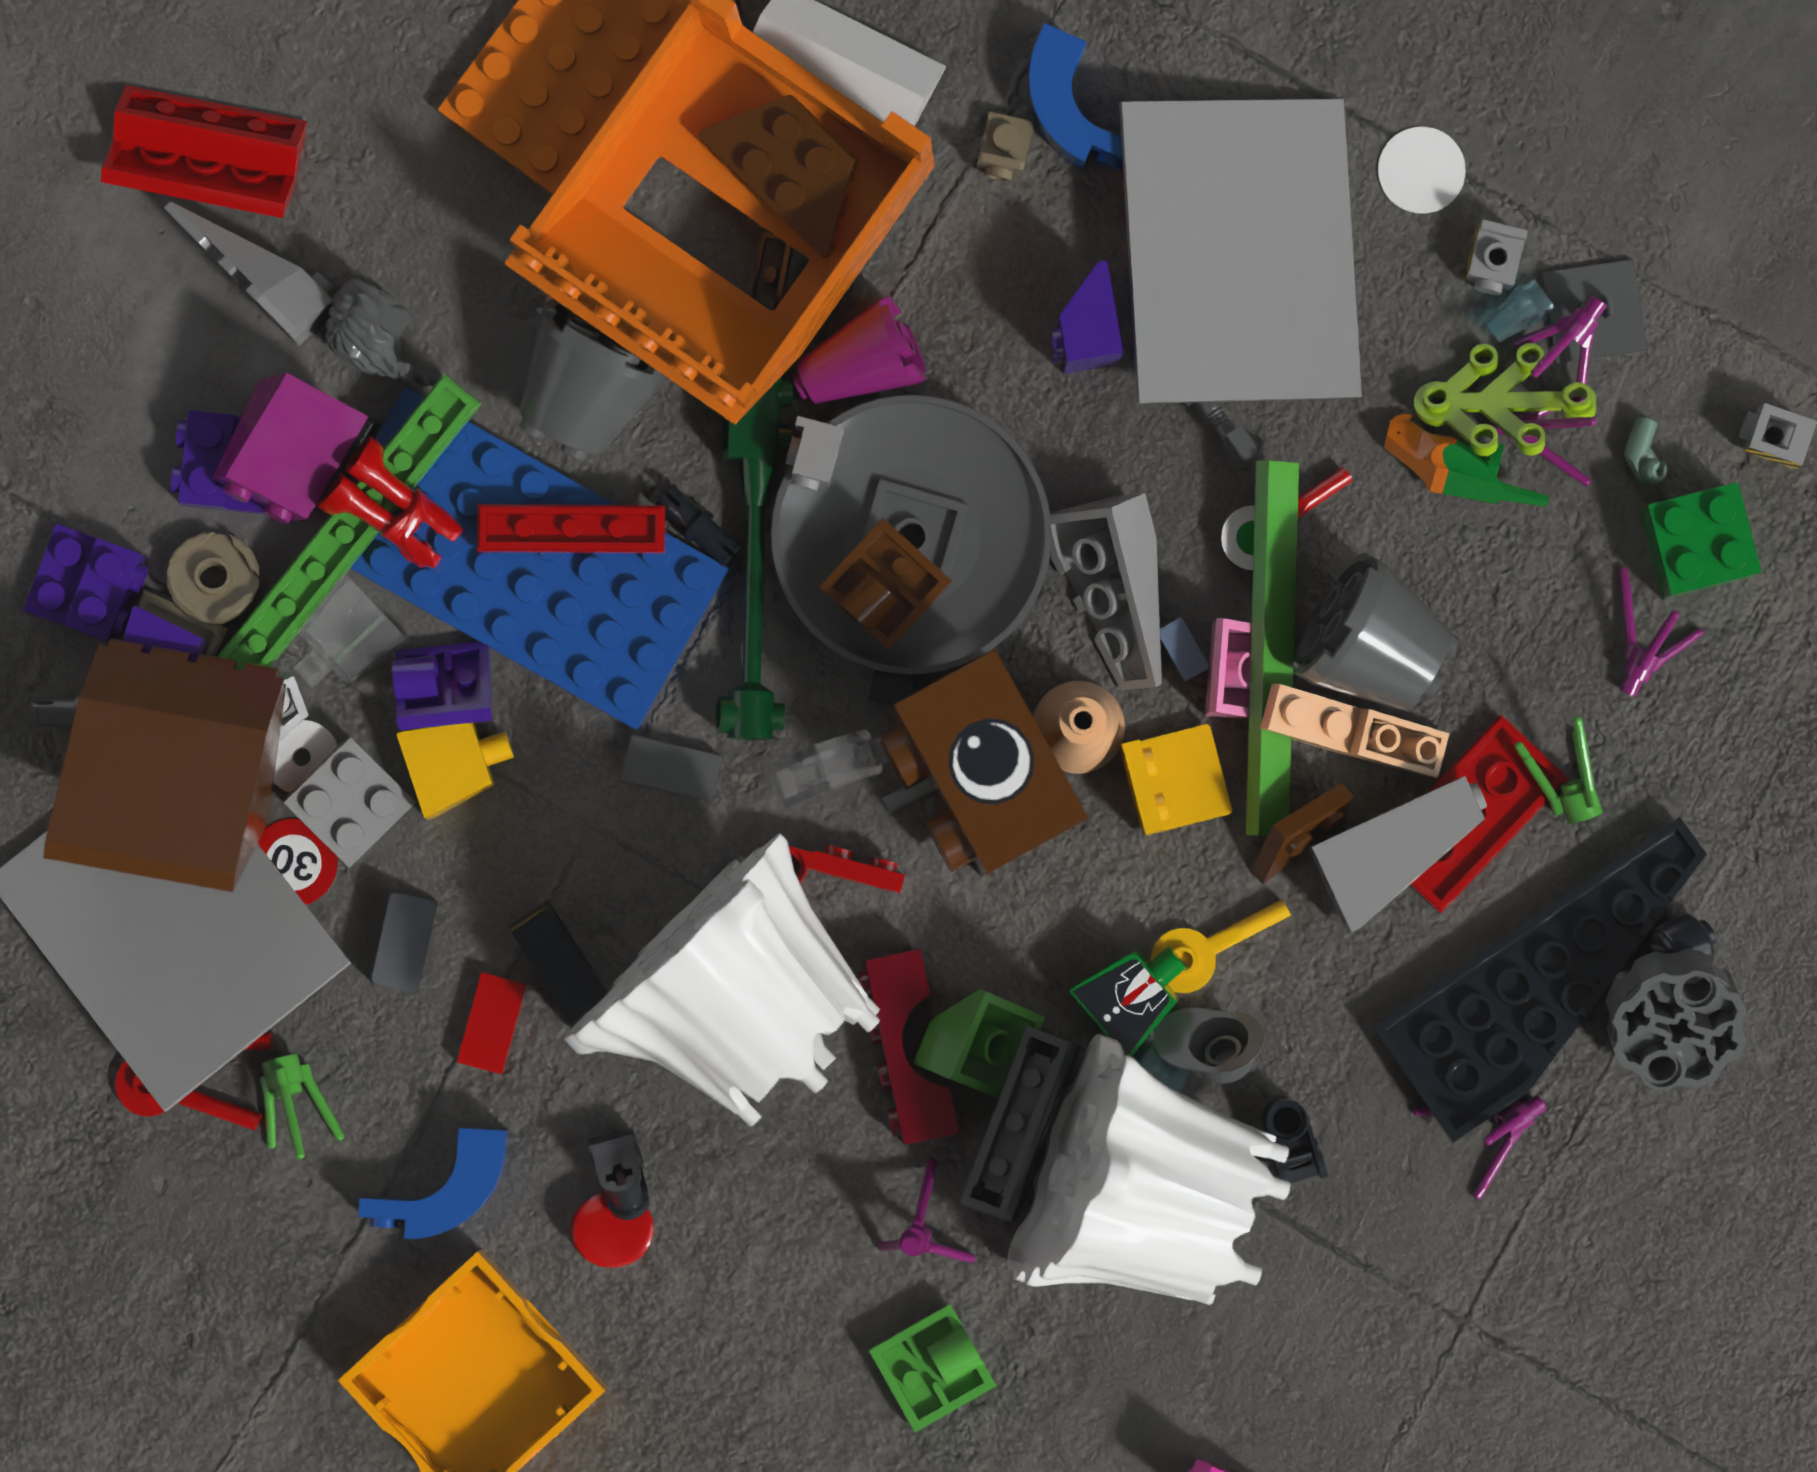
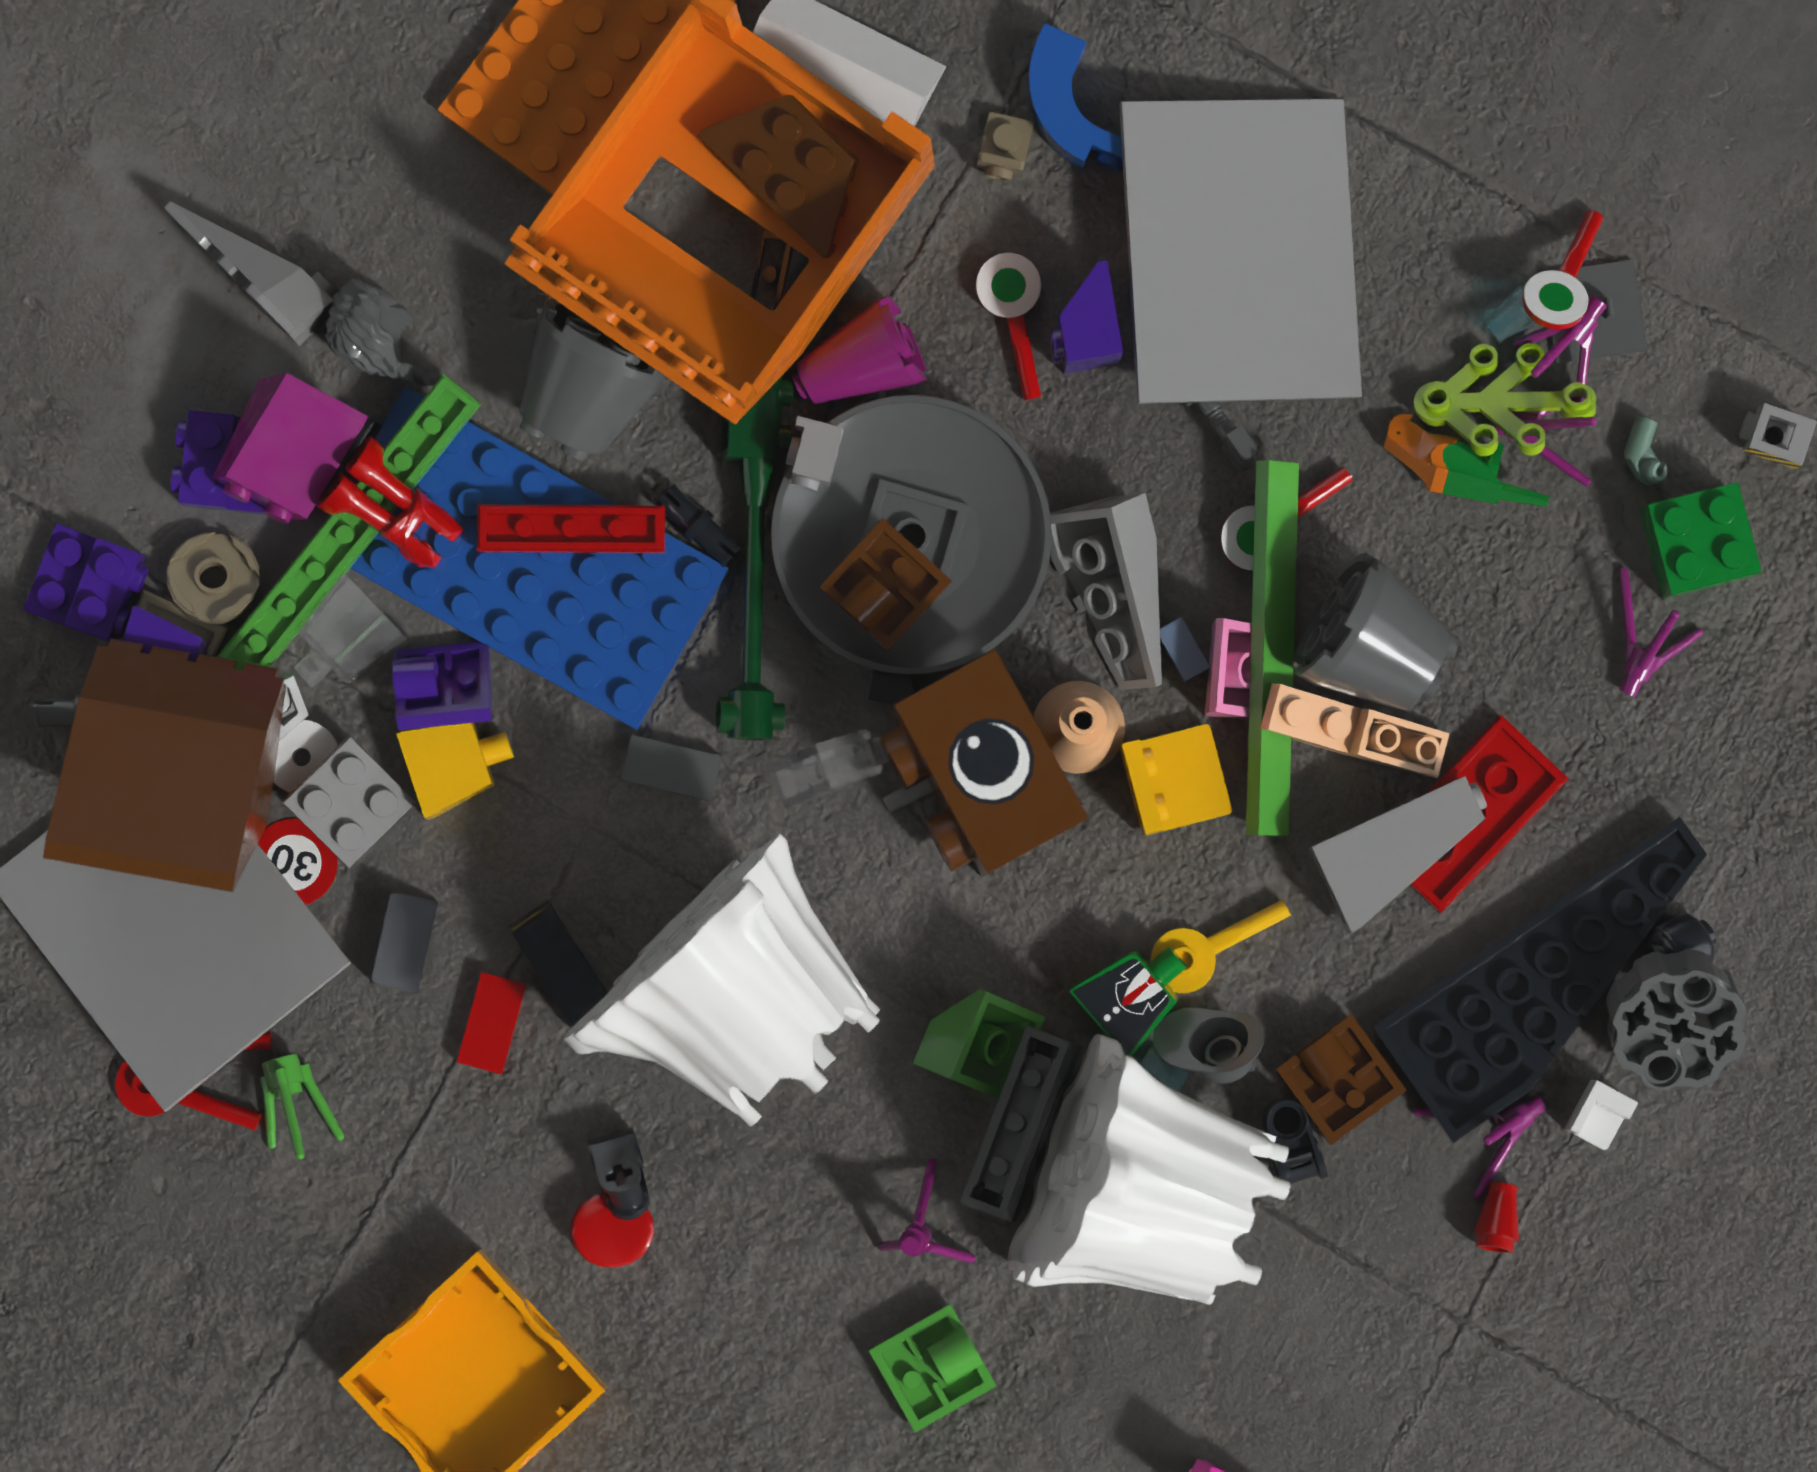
red slope [101,85,307,218] -> none
blue arch [358,1127,509,1239] -> none
red plate [788,845,905,894] -> none
dark red arch [858,949,959,1145] -> none
reddish brown wing [1251,783,1354,885] -> none
white sticker [1378,127,1466,214] -> none
light grey brick [1464,219,1528,295] -> none
bright green plant [1514,716,1603,824] -> none
none -> piece [976,253,1042,401]
none -> reddish brown plate [1275,1014,1406,1145]
none -> red cone [1473,1182,1519,1253]
none -> piece [1522,210,1603,330]
none -> white panel [1564,1080,1638,1150]

